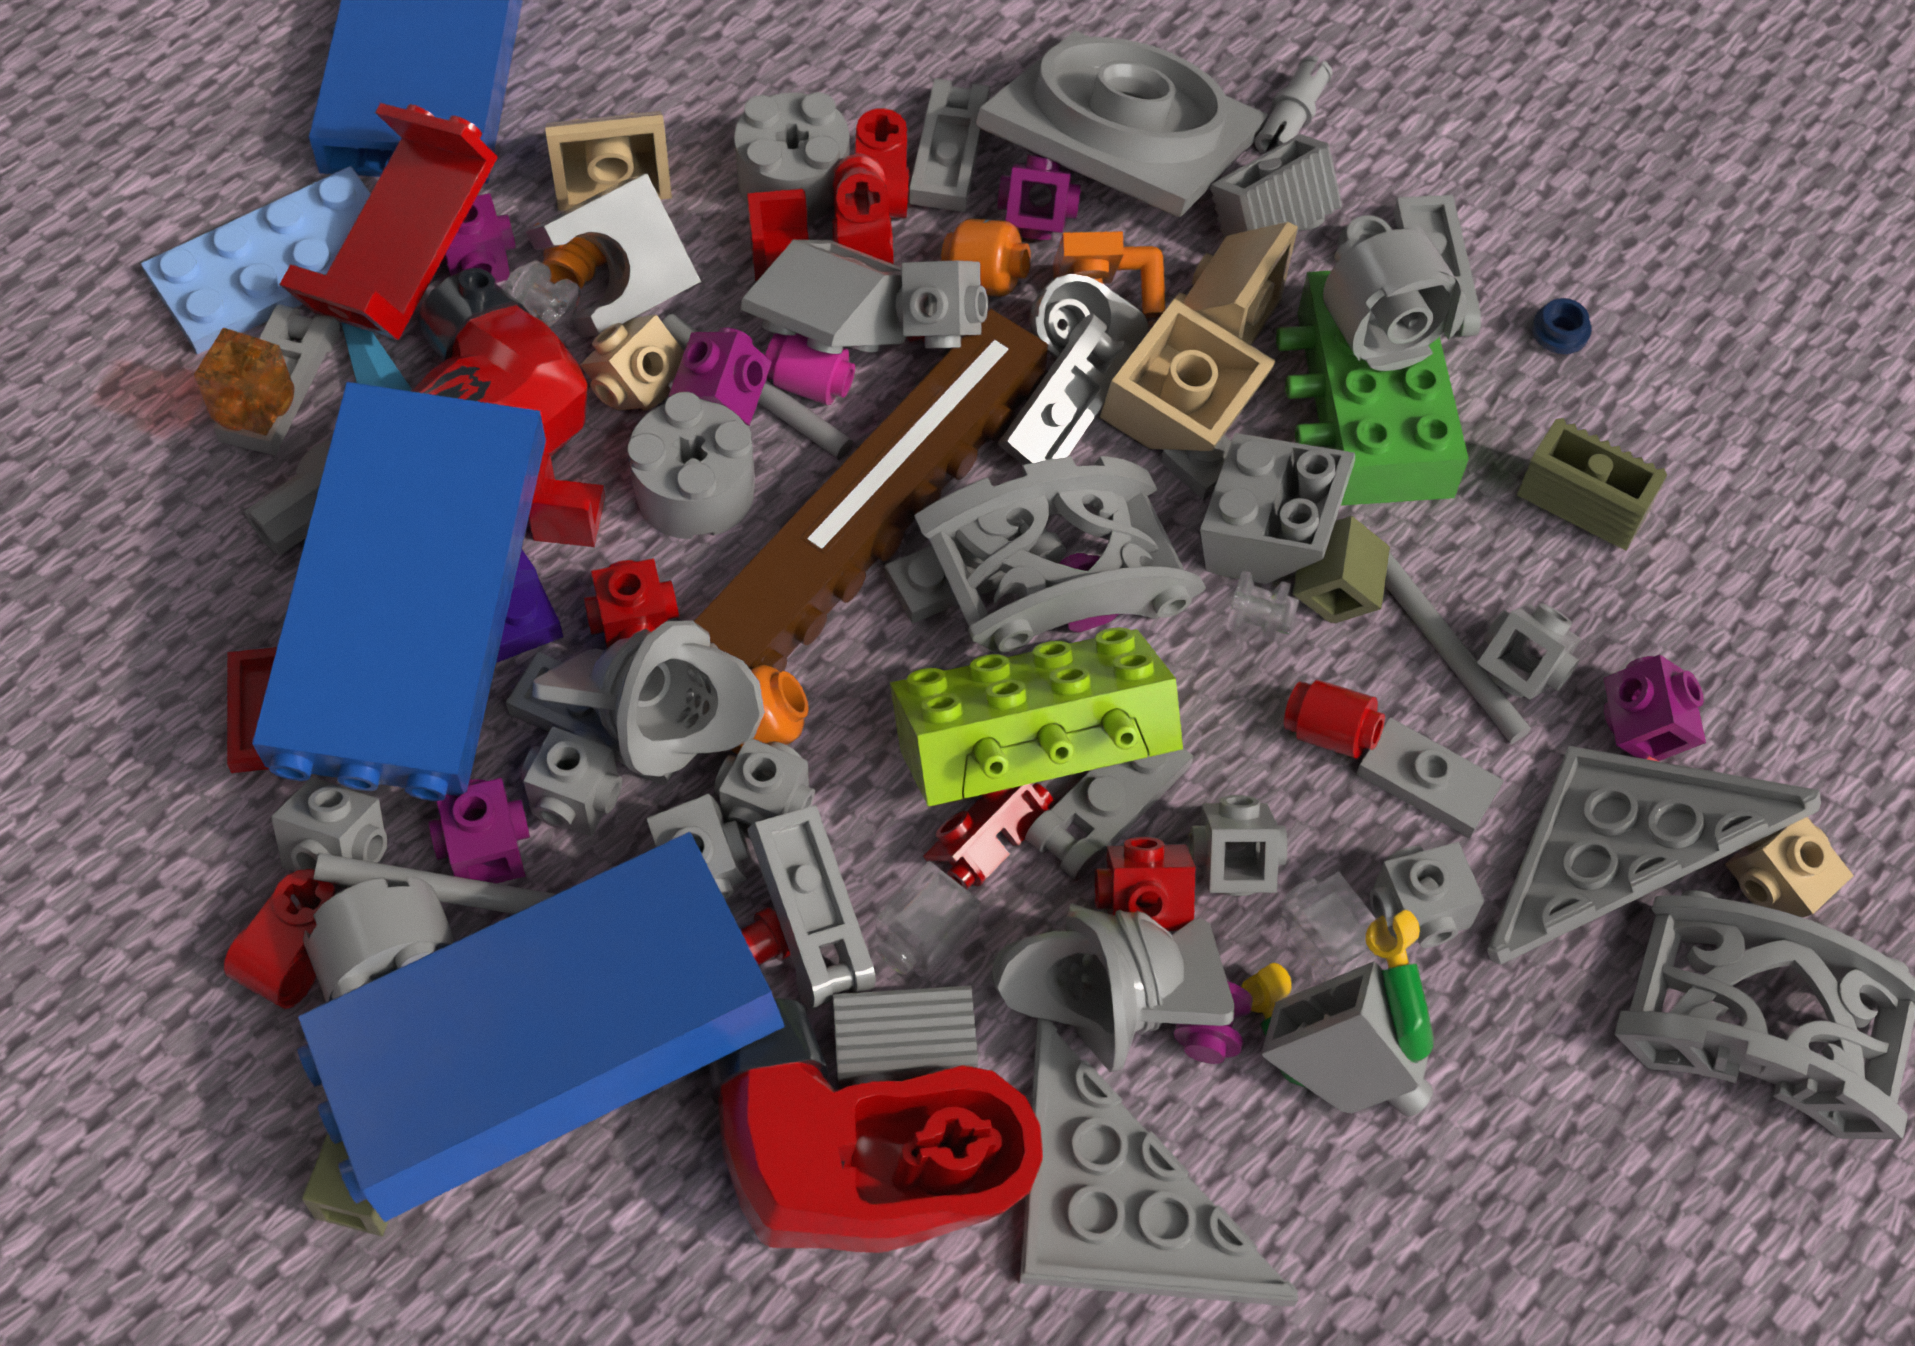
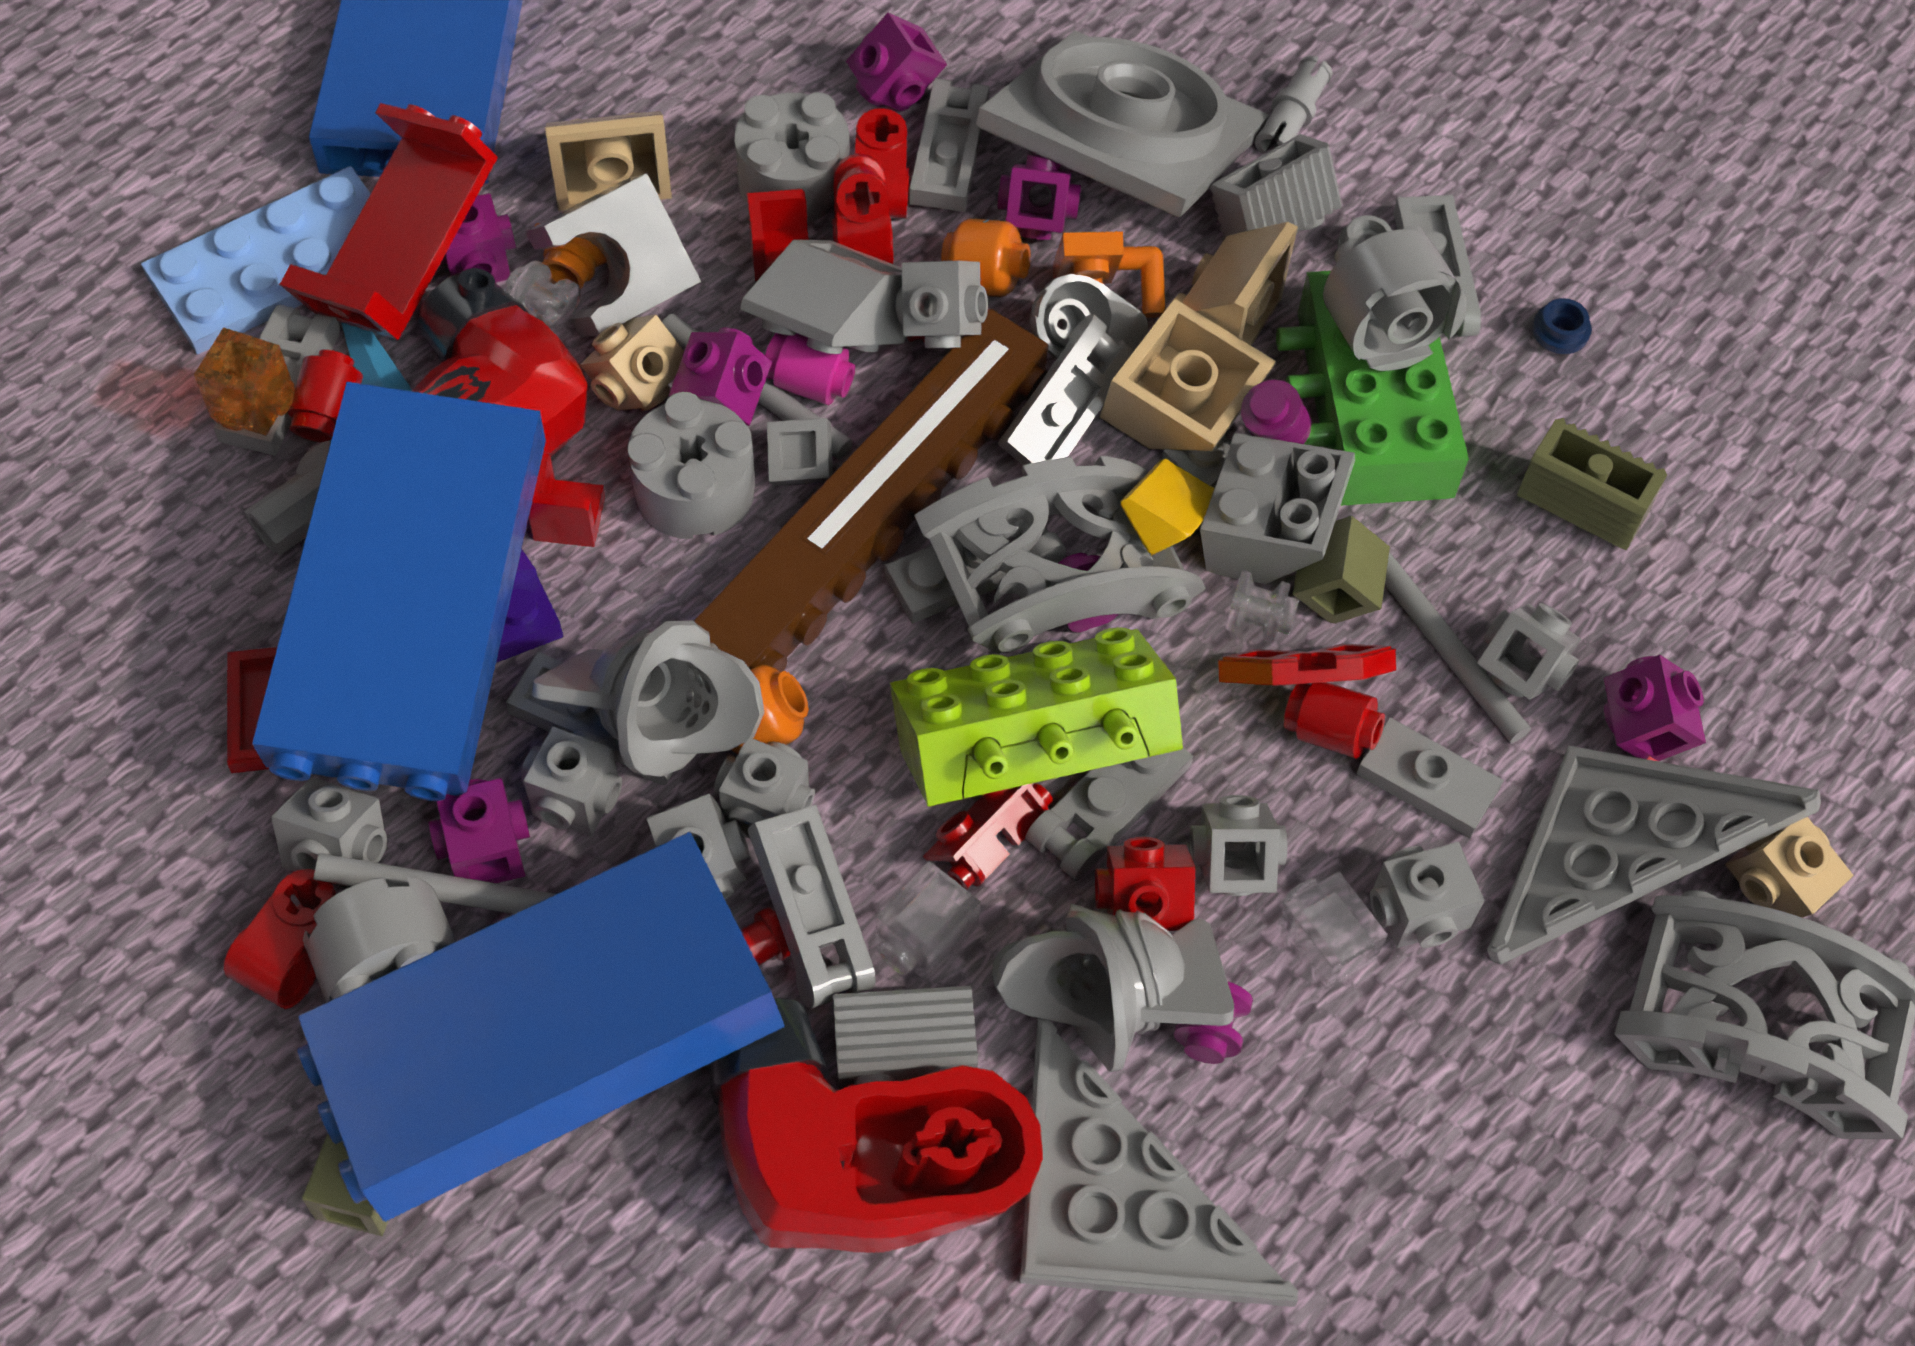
red brick [584,558,679,648] -> none
light grey torso [1241,910,1434,1117] -> none
none -> red brick [287,349,363,443]
none -> light grey plate [767,418,833,486]
none -> magenta brick [846,12,947,112]
none -> yellow slope [1120,458,1214,555]
none -> red tile [1218,643,1396,686]
none -> magenta wheel [1241,380,1311,444]

